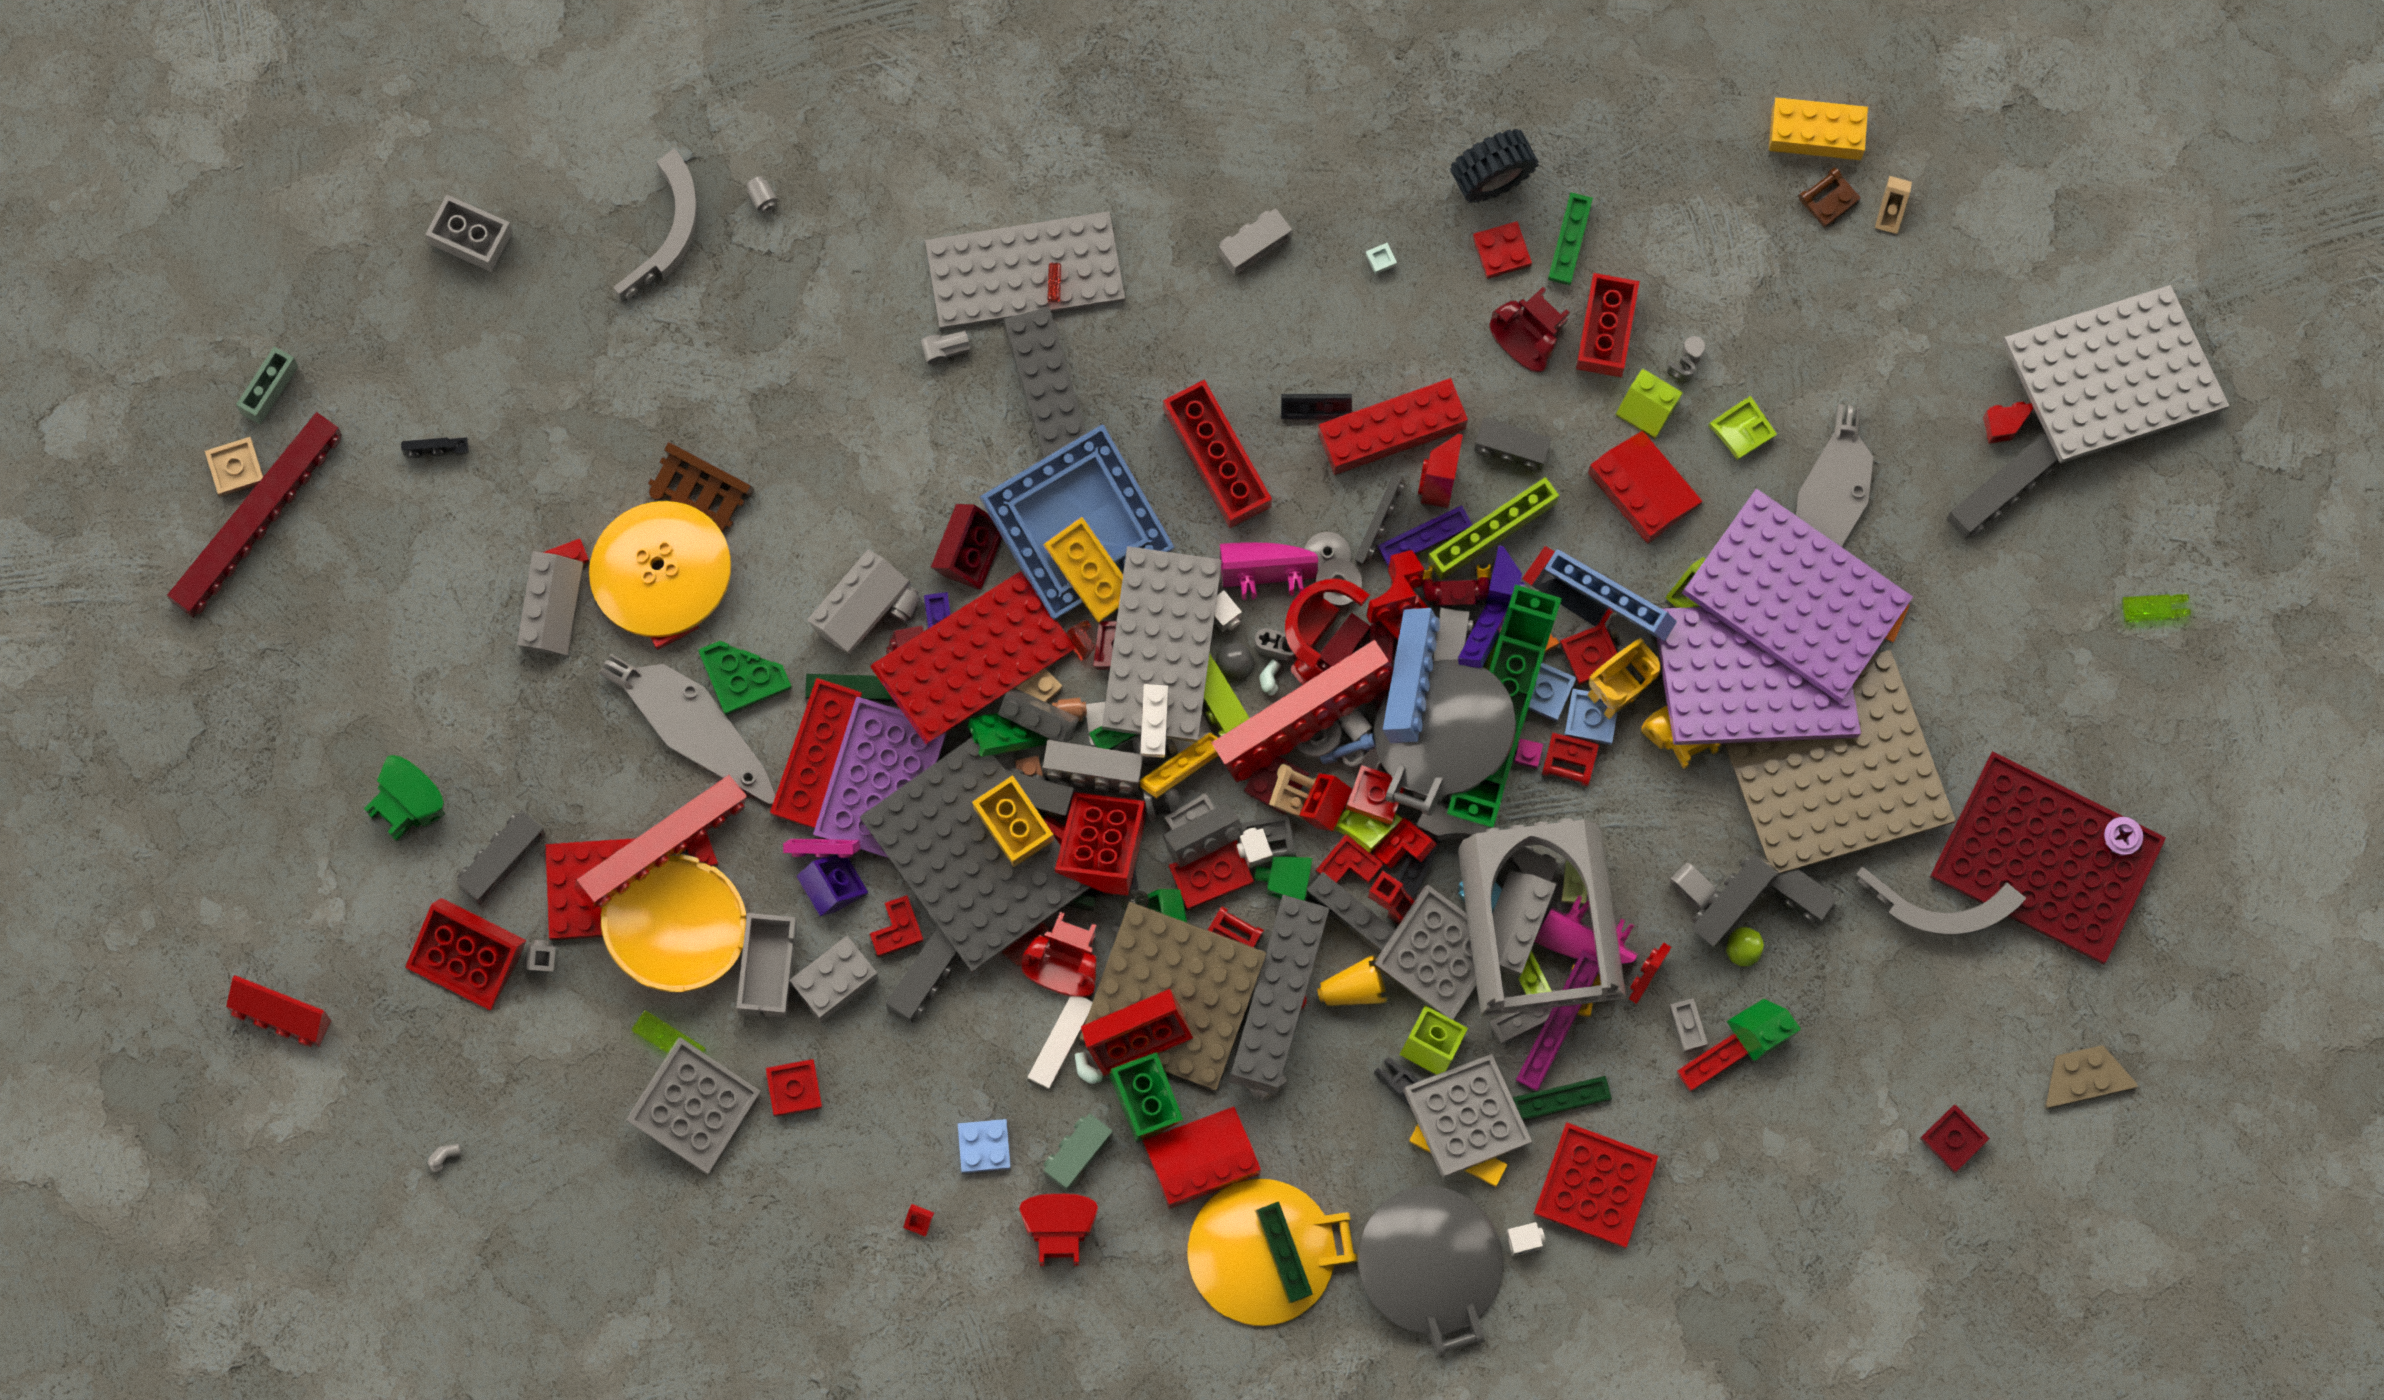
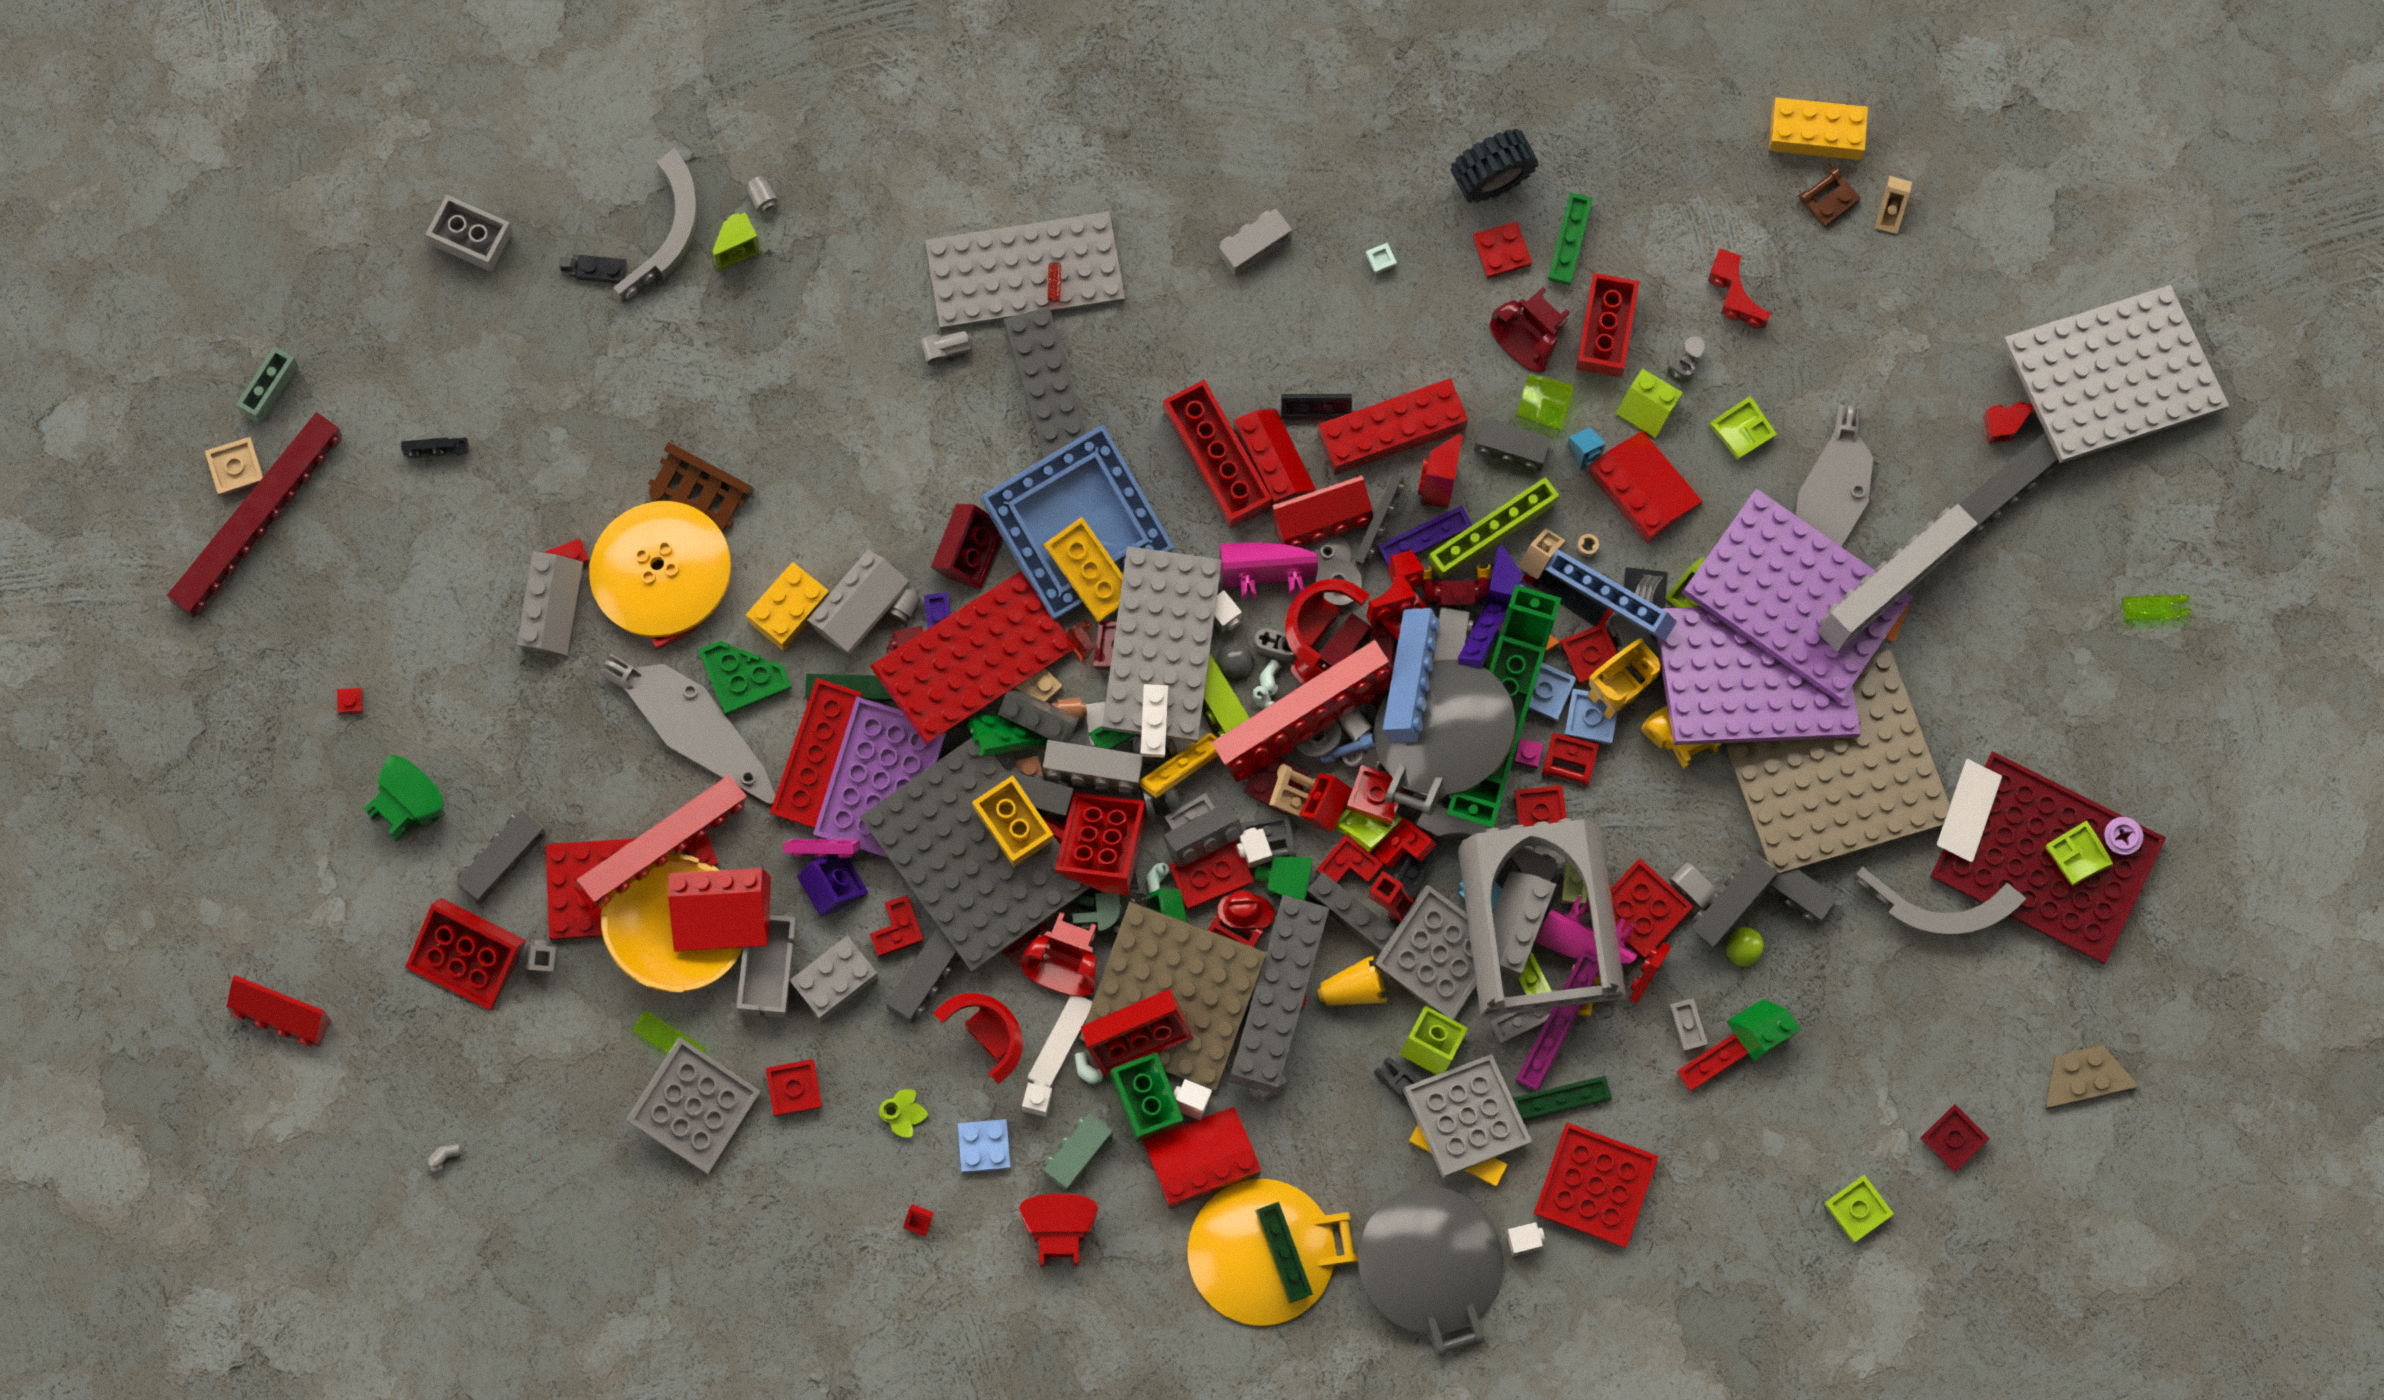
none -> red plate [337,688,363,715]
none -> black hinge [559,254,627,284]
none -> red slope [668,868,771,952]
none -> lime slope [712,212,760,271]
none -> yellow brick [746,562,829,652]
none -> lime plate [879,1089,928,1138]
none -> red piece [933,993,1023,1085]
none -> white brick [1022,1081,1052,1117]
none -> sand green brick [1072,892,1121,936]
none -> light aqua arm [1146,862,1169,893]
none -> white brick [1174,1079,1212,1120]
none -> red piece [1217,890,1274,929]
none -> red slope [1233,408,1316,508]
none -> light aqua arm [1253,686,1275,710]
none -> red slope [1273,475,1373,548]
none -> red plate [1514,785,1567,827]
none -> clear neon green plate [1515,374,1575,431]
none -> tan slope [1518,528,1566,579]
none -> dark azure slope [1567,427,1605,468]
none -> tan bush [1577,534,1599,558]
none -> red plate [1611,858,1694,960]
none -> black sticker [1624,567,1668,609]
none -> red arch [1708,248,1771,329]
none -> light grey brick [1817,504,1978,652]
none -> lime plate [1824,1174,1894,1243]
none -> white sticker [1937,759,2002,862]
none -> lime plate [2045,820,2113,887]

